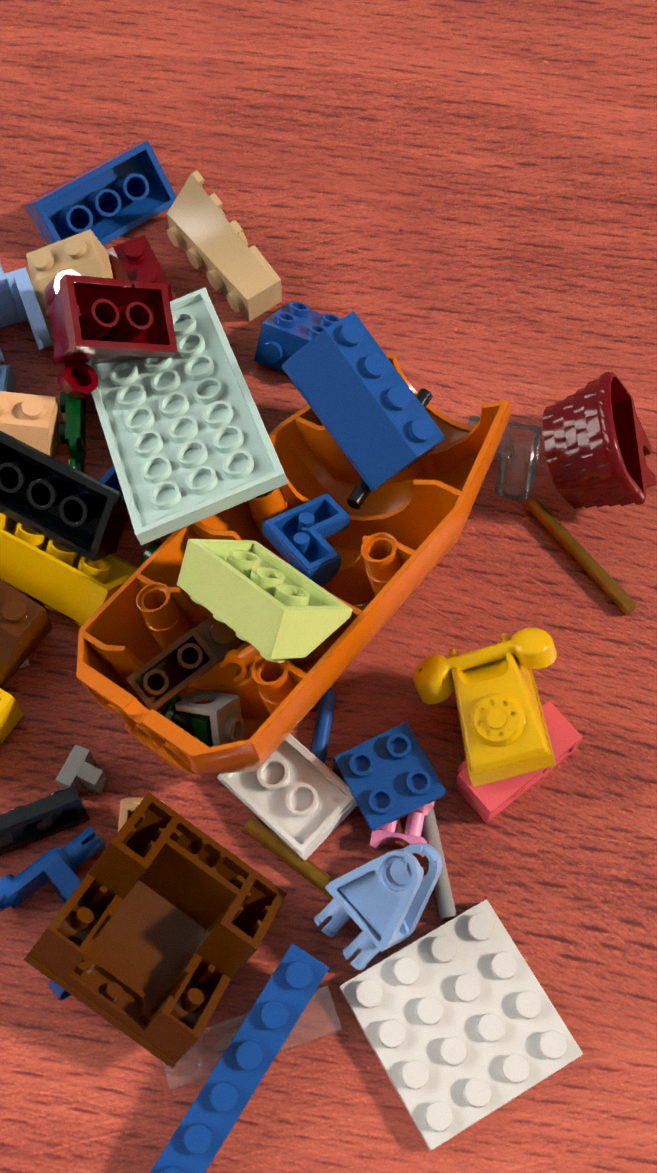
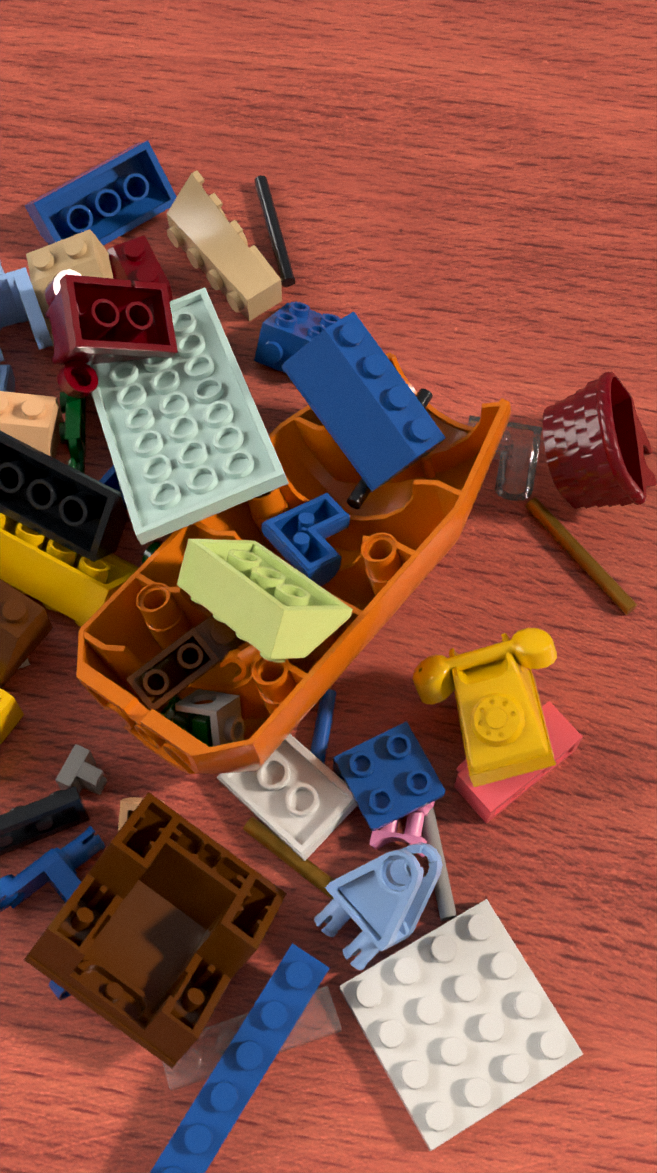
none -> black bar [254,175,295,287]

